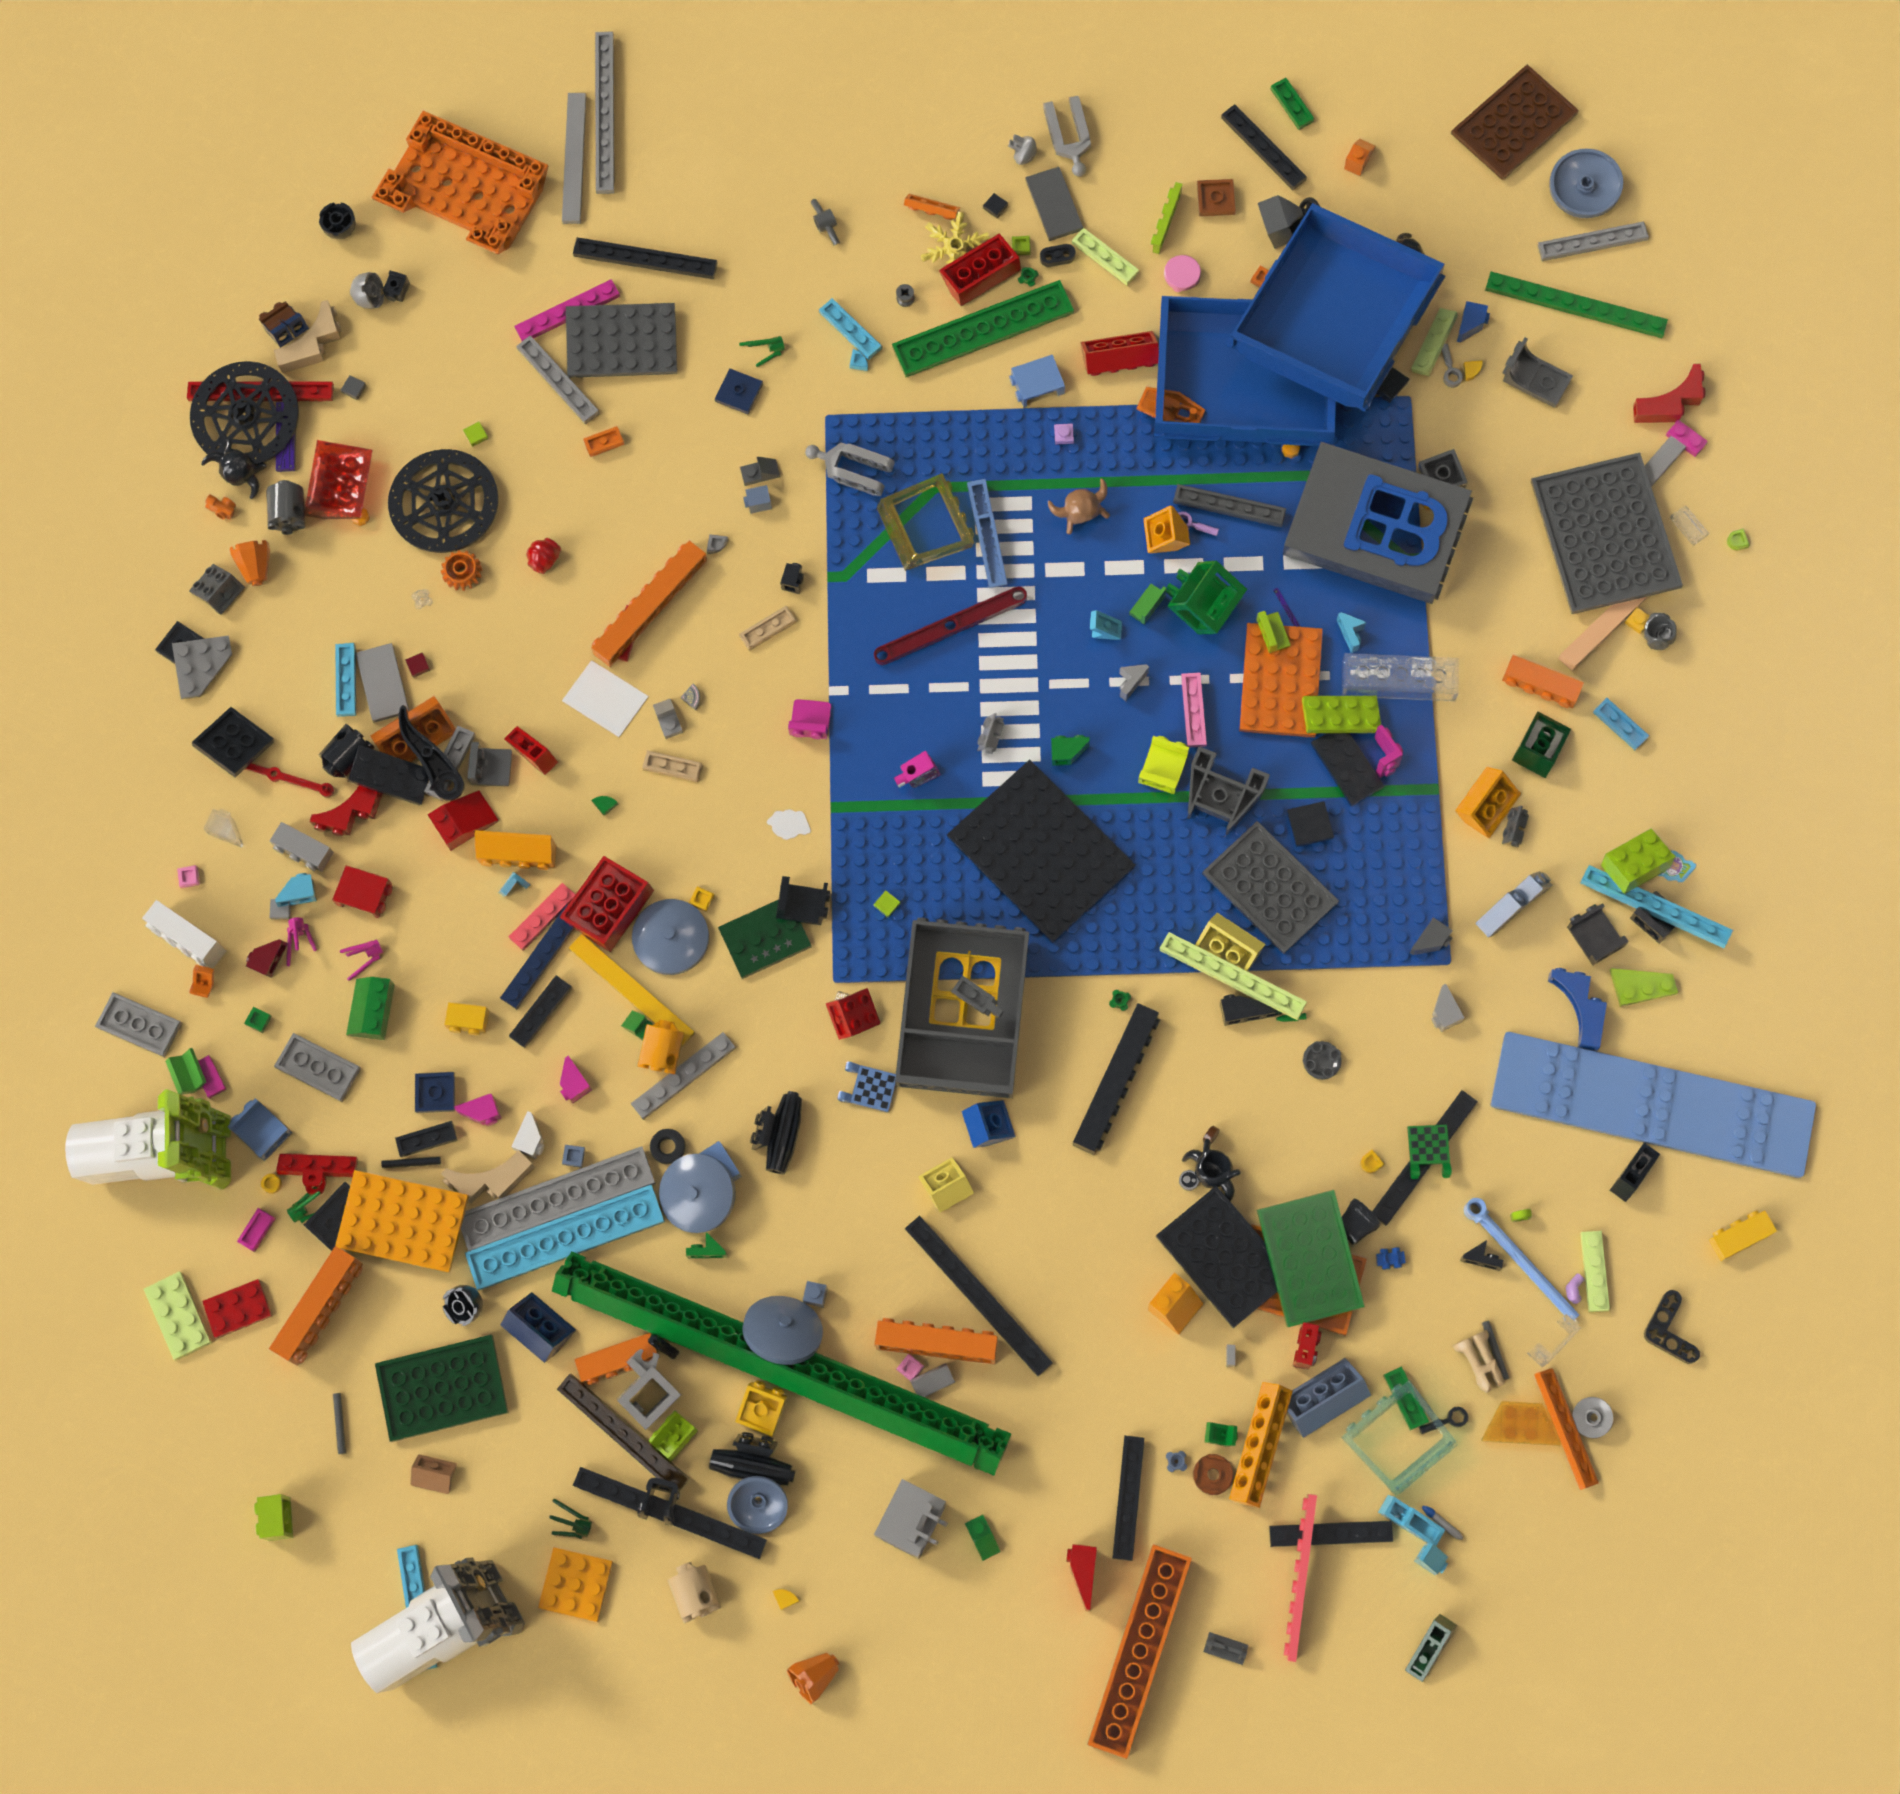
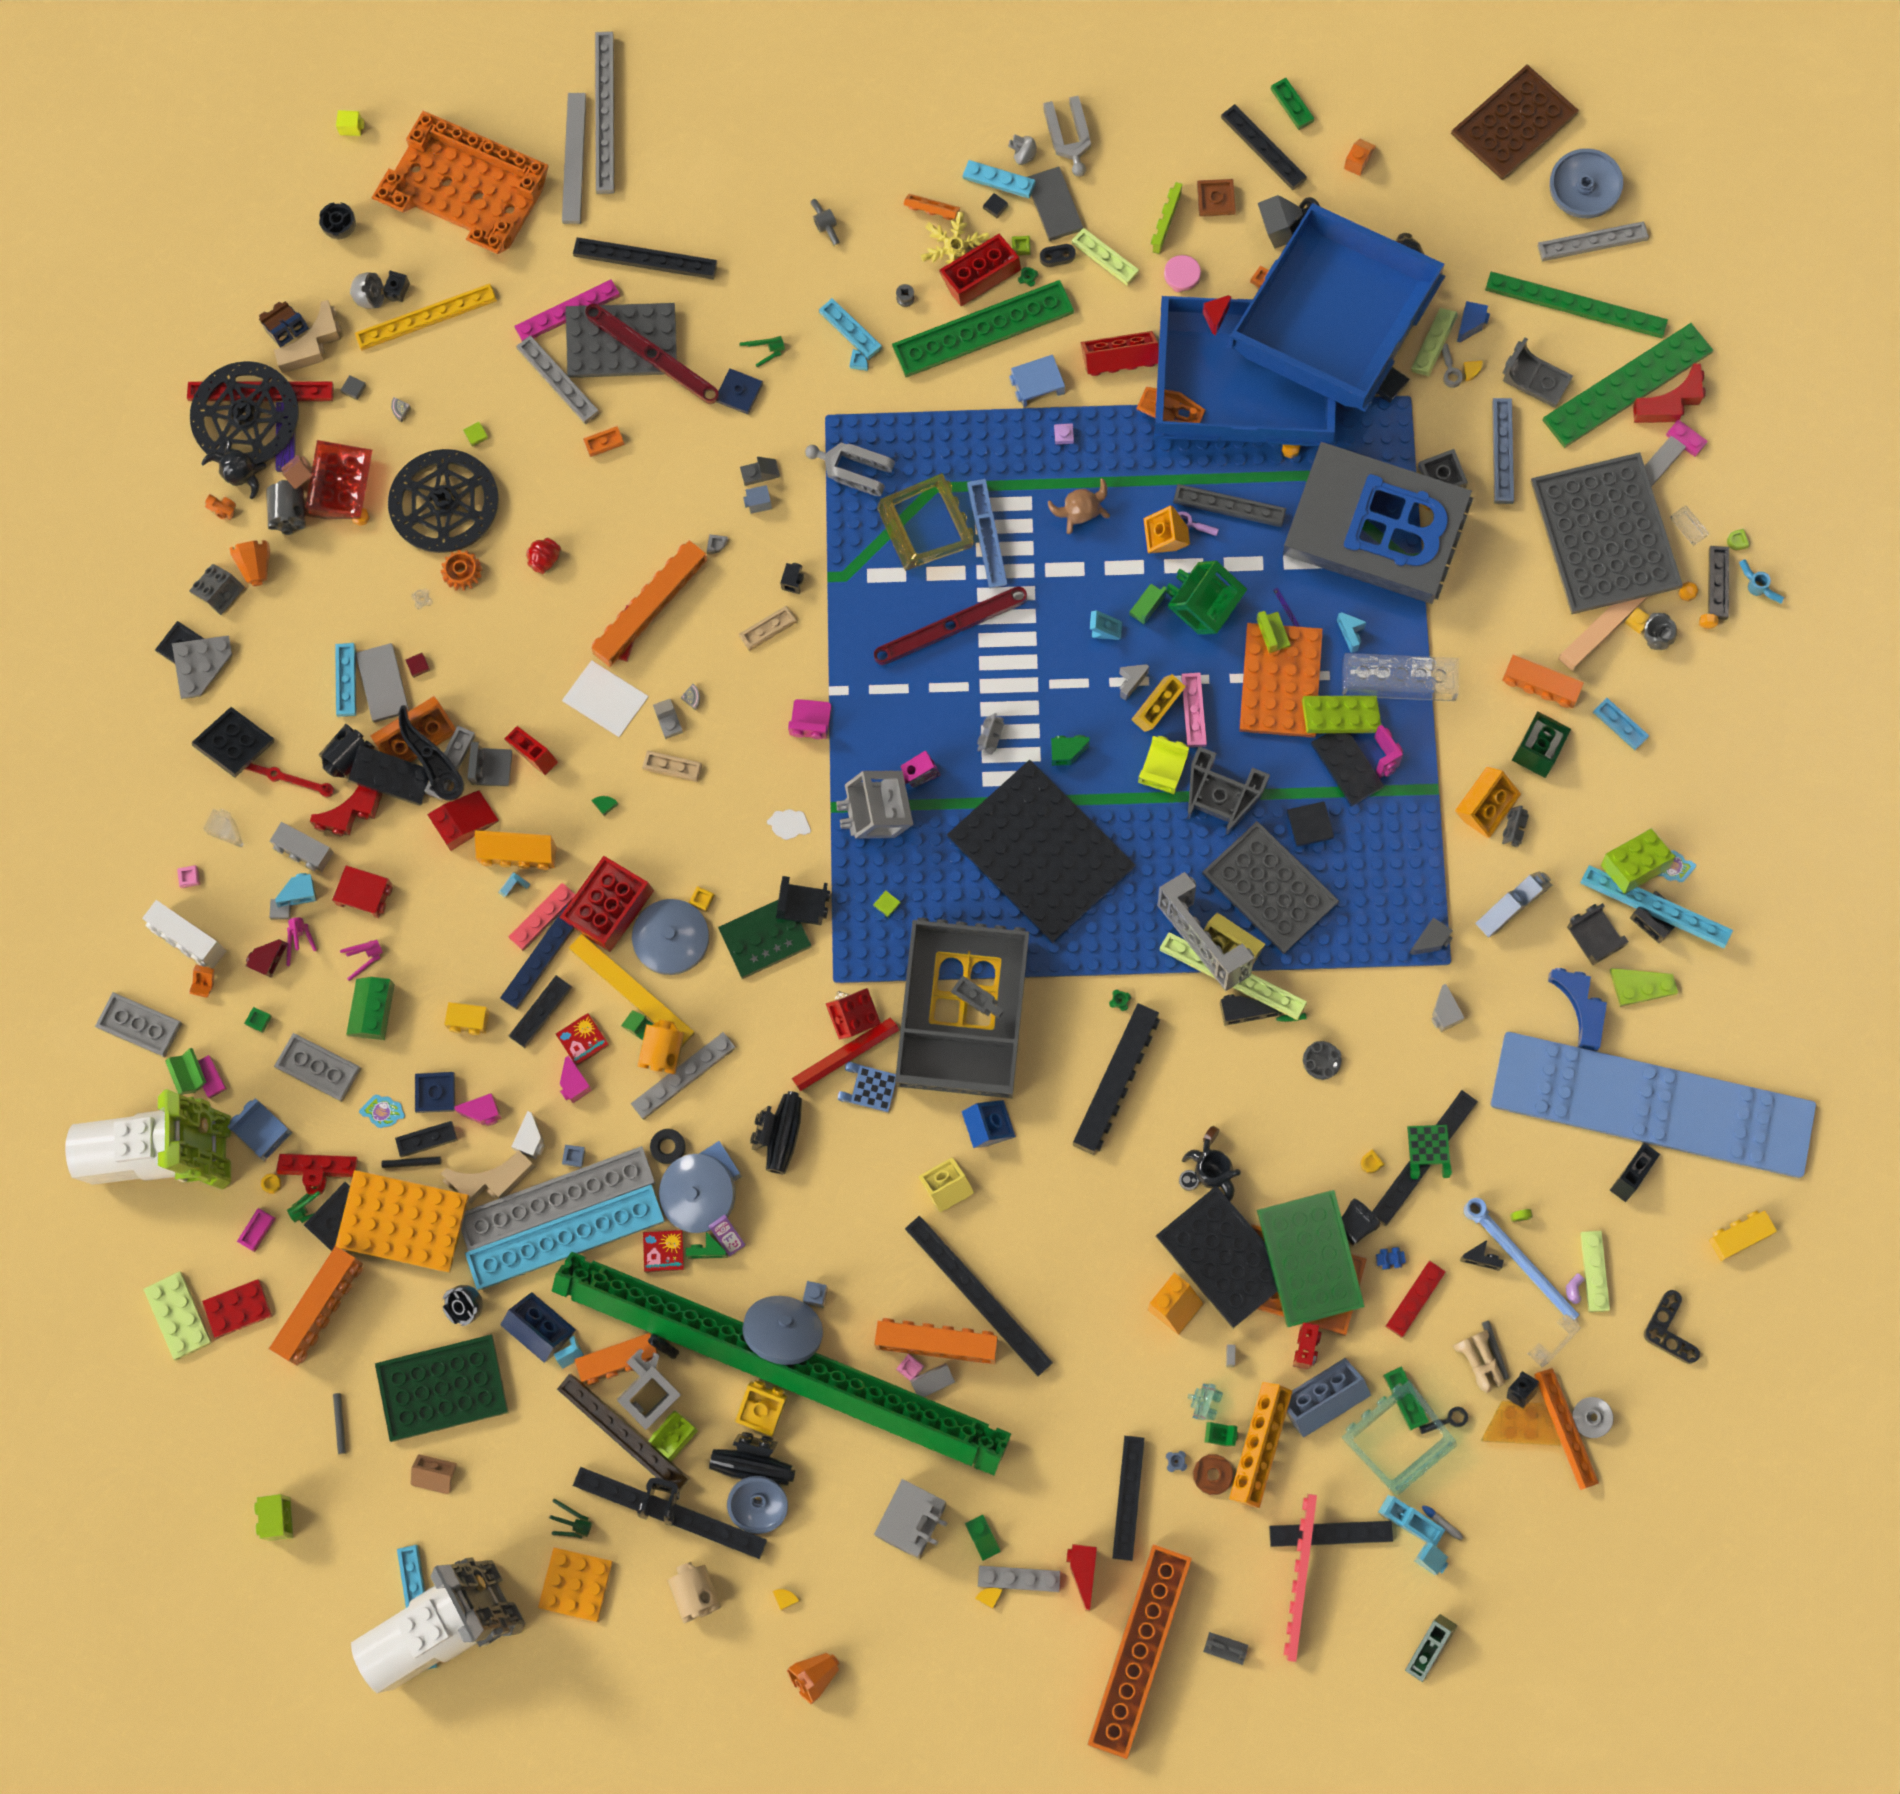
none -> nougat arch [281,455,312,489]
none -> neon yellow brick [336,110,365,136]
none -> yellow tile [354,283,497,351]
none -> sticker [359,1095,404,1128]
none -> light grey tile [391,397,411,422]
none -> medium azure tile [554,1335,584,1369]
none -> red tile [556,1013,609,1067]
none -> dark red beam [585,303,719,404]
none -> red tile [643,1230,684,1272]
none -> tile [709,1214,745,1257]
none -> red tile [791,1017,899,1091]
none -> light grey piece [836,771,913,838]
none -> medium azure plate [962,160,1036,199]
none -> yellow tile [975,1588,1002,1609]
none -> light grey plate [978,1566,1060,1592]
none -> yellow brick [1131,674,1186,732]
none -> light grey plate [1157,872,1254,991]
none -> clear light blue hips [1187,1383,1223,1420]
none -> red slope [1203,295,1231,335]
none -> red plate [1385,1260,1446,1338]
none -> sand blue plate [1492,398,1514,504]
none -> black brick [1506,1371,1539,1409]
none -> green plate [1543,323,1713,448]
none -> light orange tile [1678,581,1698,602]
none -> light orange tile [1699,614,1718,629]
none -> plate [1708,546,1729,620]
none -> dark azure piece [1739,559,1784,604]

